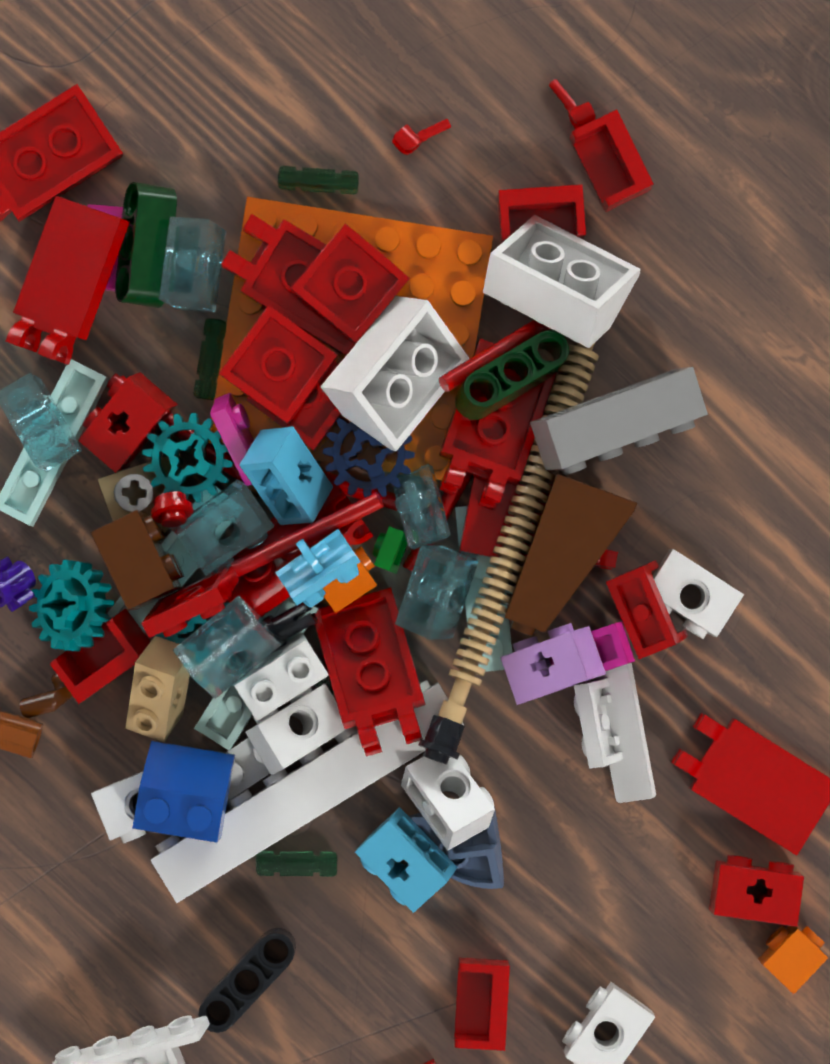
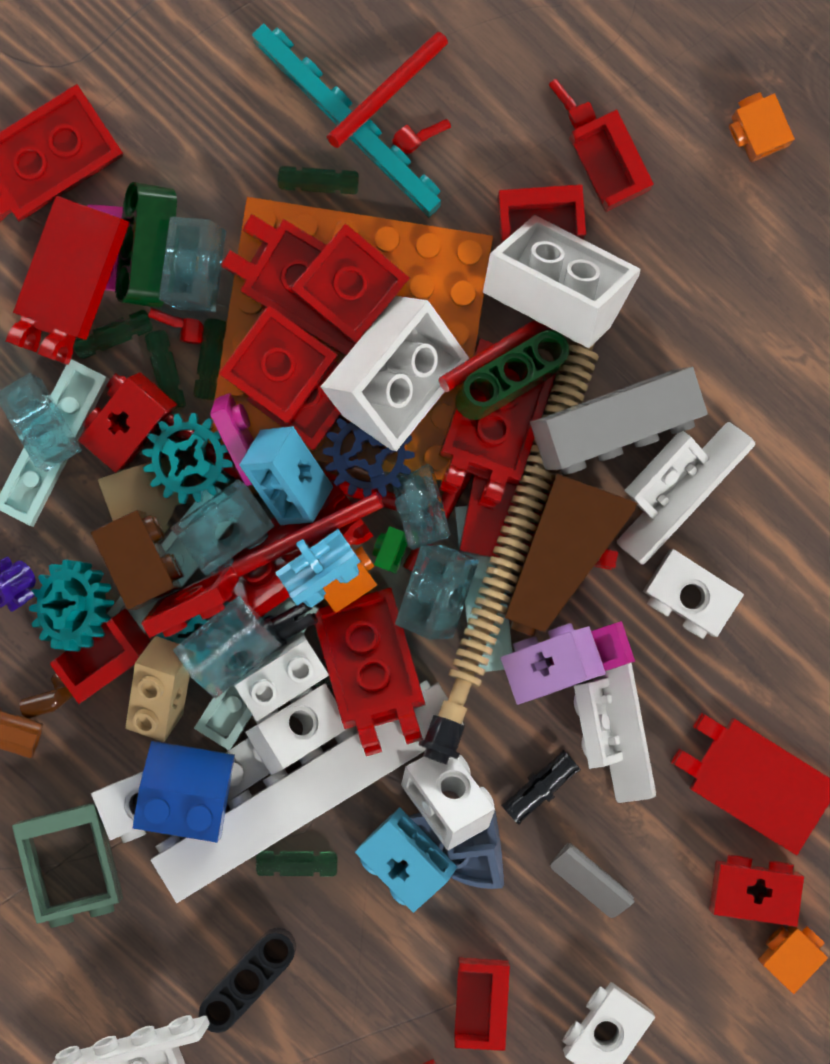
light grey bush [114,474,153,512] -> none
red plate [151,491,194,528] -> none
red panel [606,560,689,659] -> none
none -> sand green window [12,802,123,928]
none -> clear green axle [73,310,153,359]
none -> clear green axle [145,330,186,411]
none -> red hand [148,307,204,344]
none -> teal plate [252,23,441,218]
none -> red bar [327,32,448,148]
none -> black pin [501,750,581,825]
none -> light grey slope [550,843,635,918]
none -> white bracket [617,422,755,565]
none -> orange brick [729,92,795,163]

